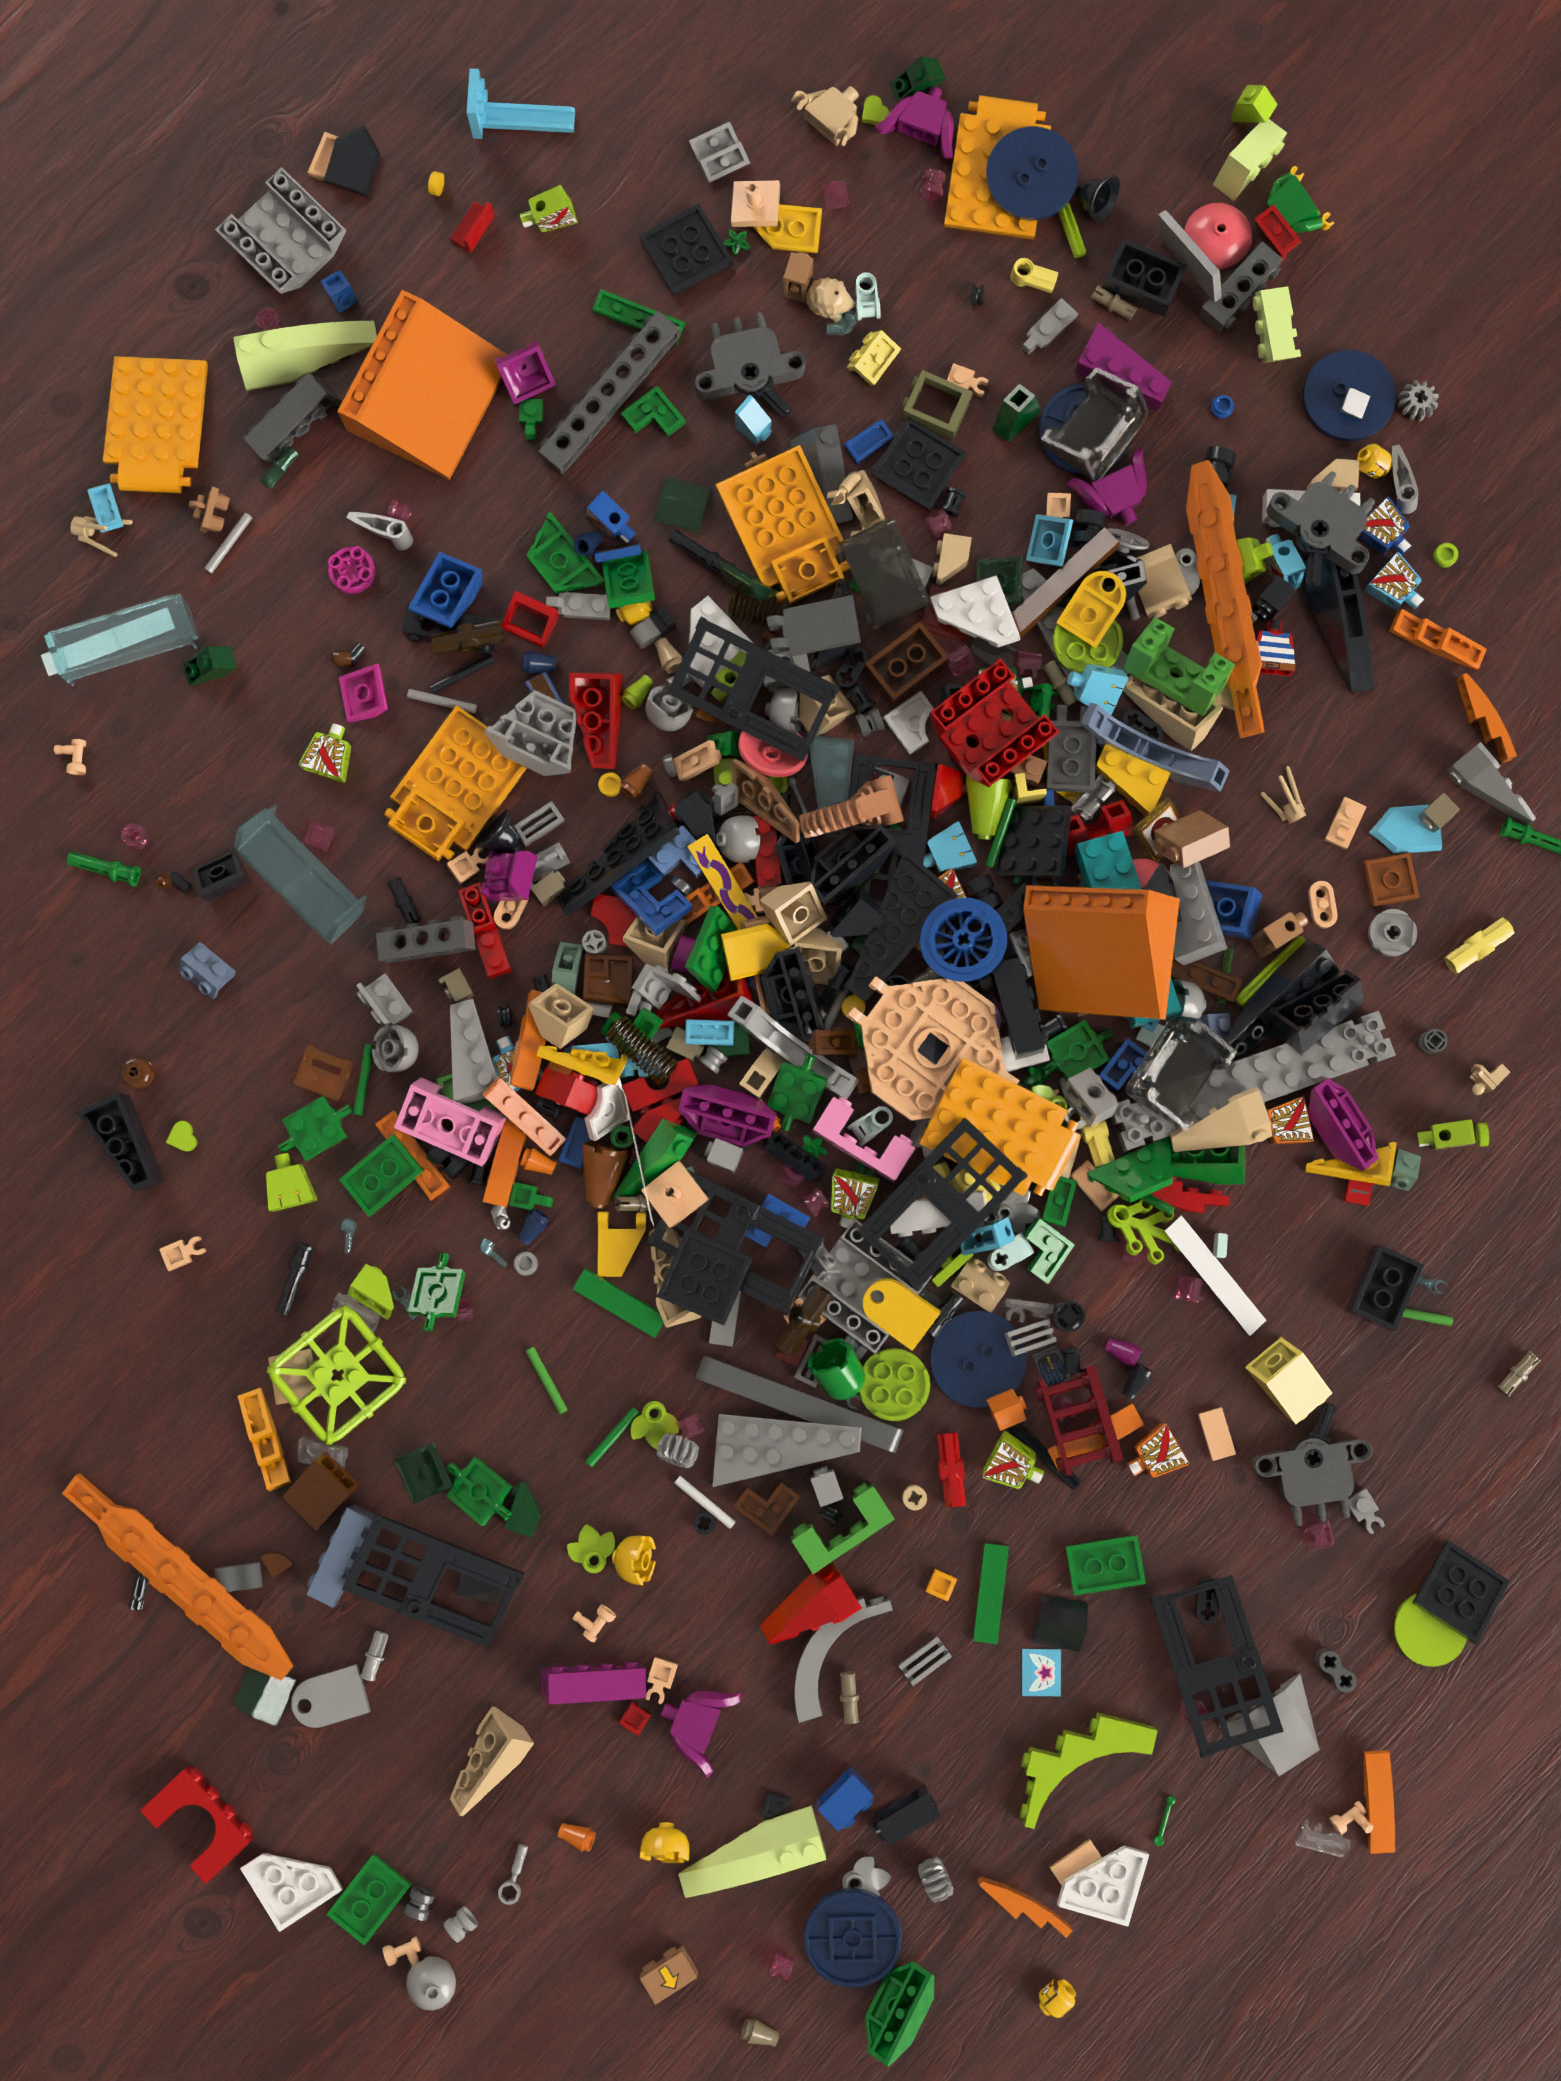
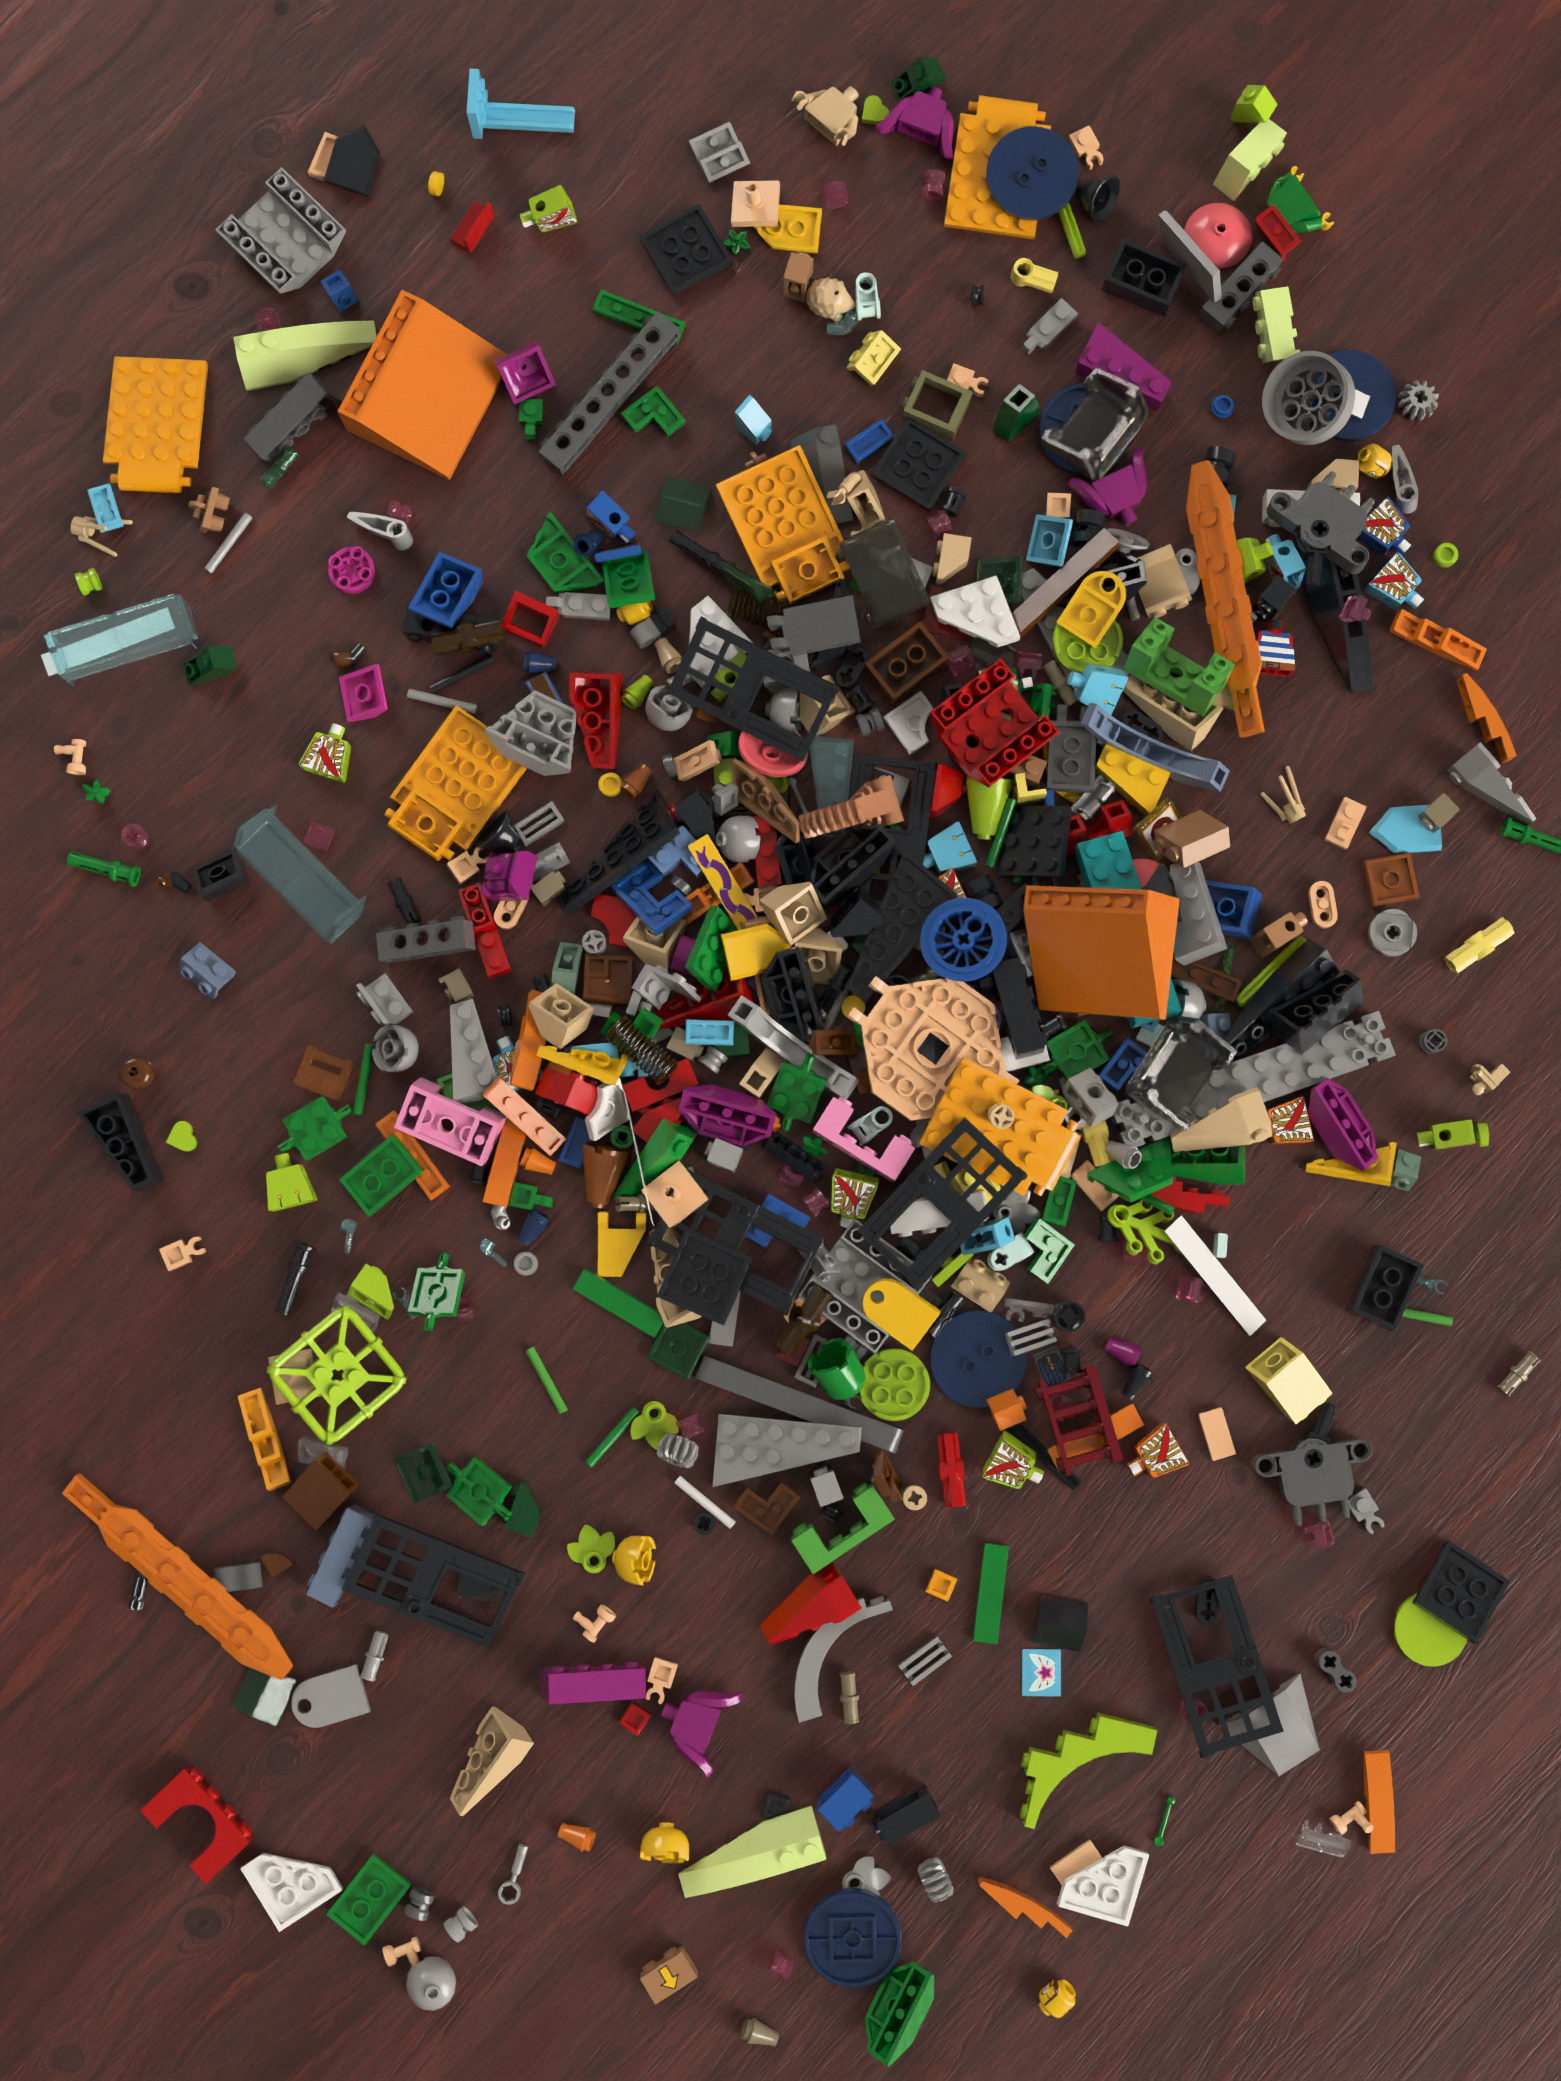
black wheel [426,1146,471,1181] -> none
dark grey piece [695,312,806,418] -> none
green plate [1065,1535,1146,1596] -> none
dark tan pin [1091,285,1138,321] -> none
red tile [1344,1179,1373,1206] -> none
none -> lime wheel [75,567,102,596]
none -> green plant [82,780,111,804]
none -> dark green plate [646,1323,711,1380]
none -> reddish brown plate [871,1449,903,1503]
none -> tan wheel [988,1103,1014,1129]
none -> light nougat plate [1068,126,1103,170]
none -> light grey cone [1105,1140,1142,1169]
none -> light grey wheel [1262,351,1355,445]
none -> clear pink tile [1339,595,1372,622]

